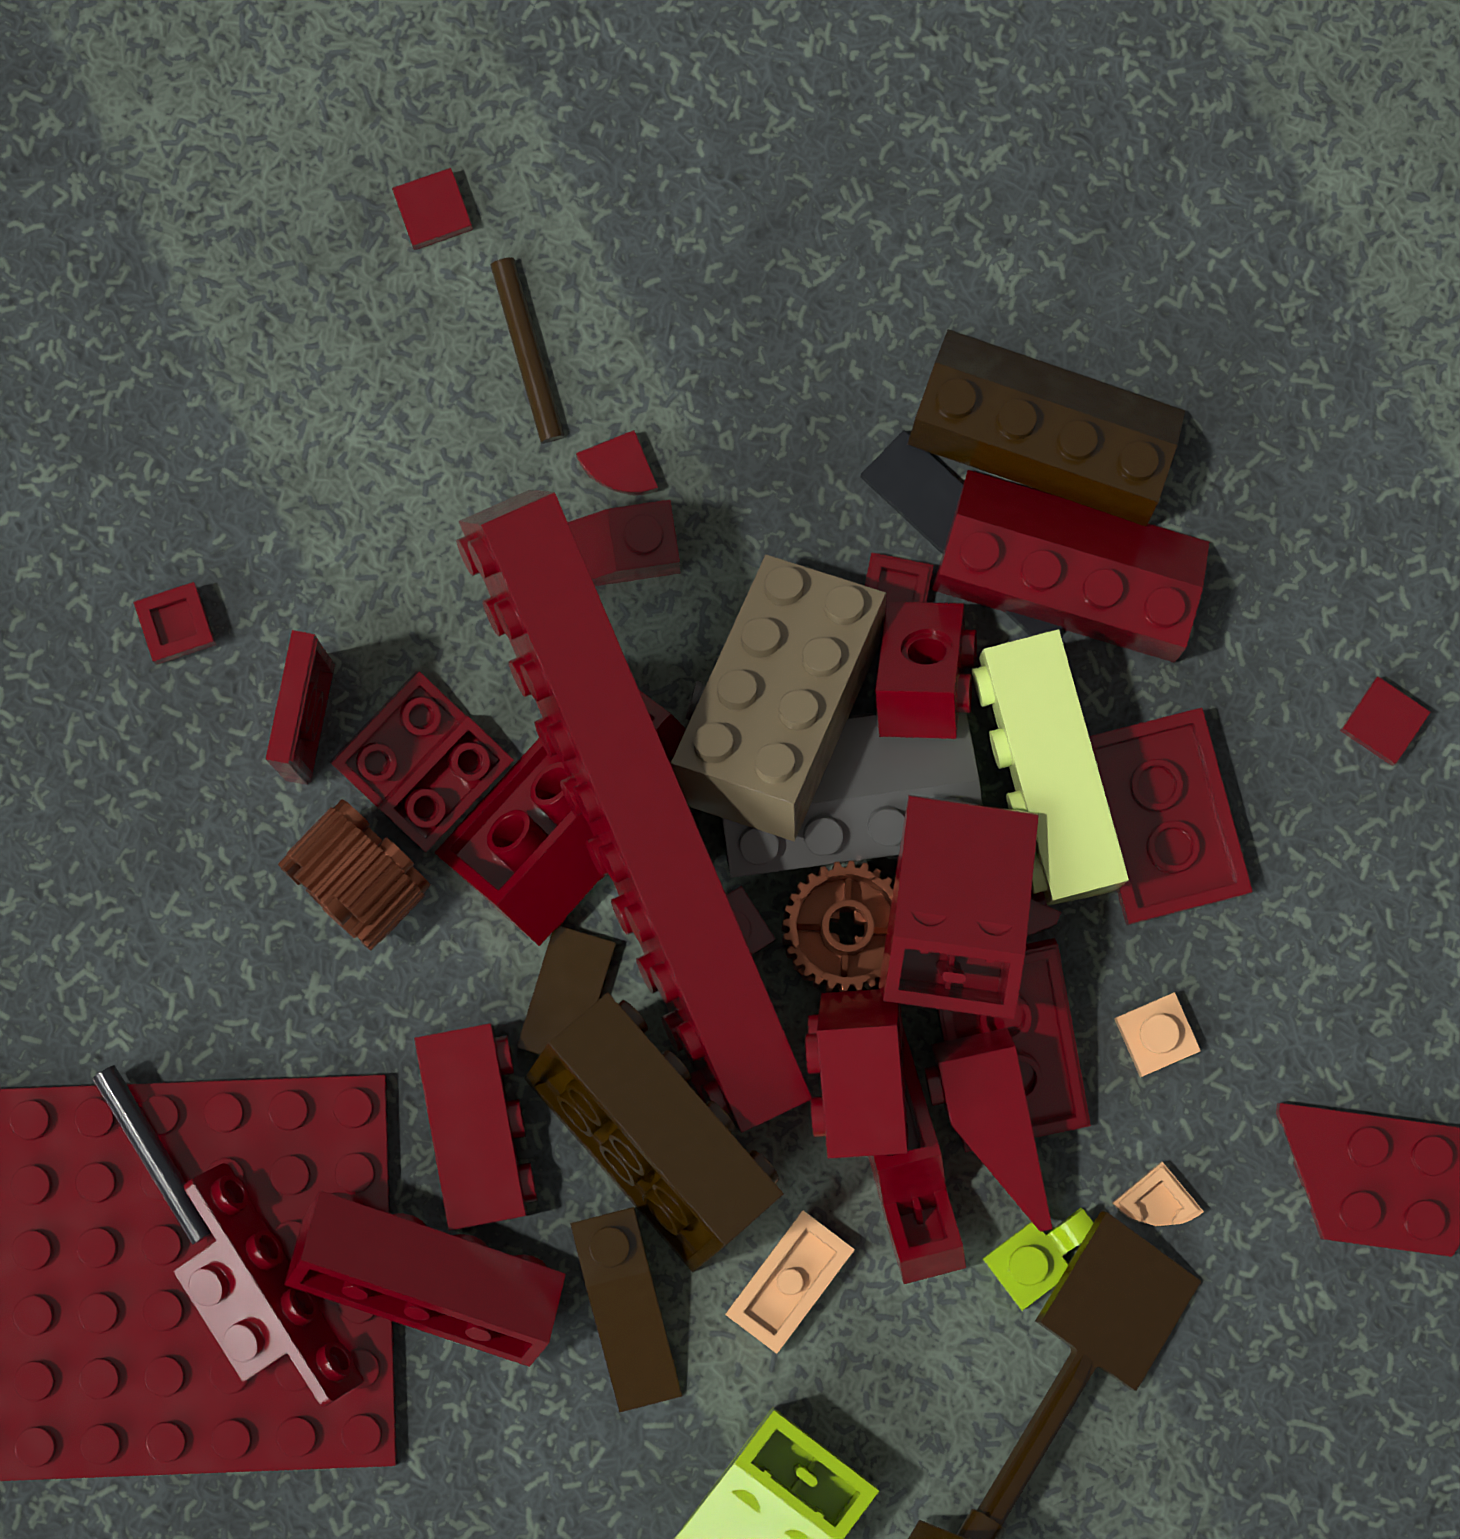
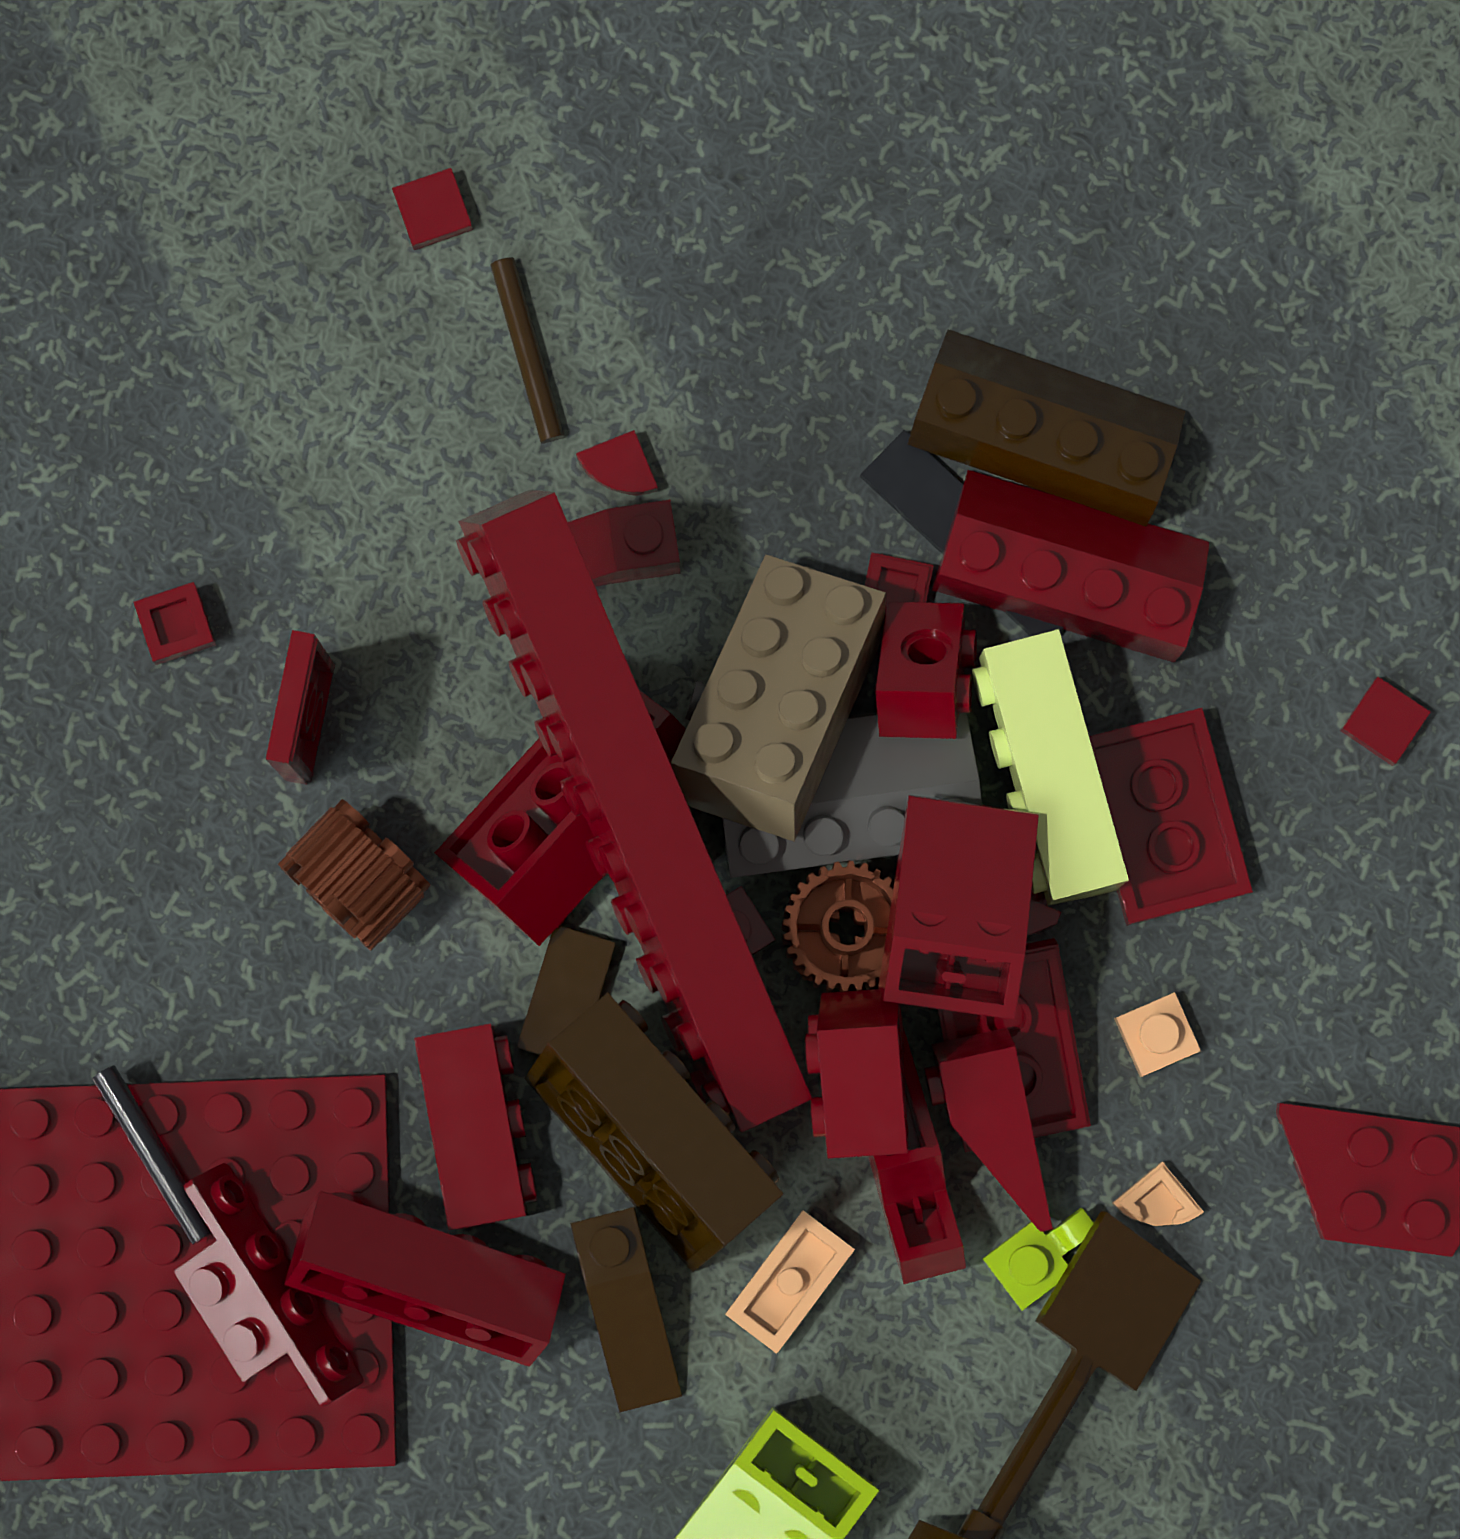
dark red slope [329,671,513,852] -> none

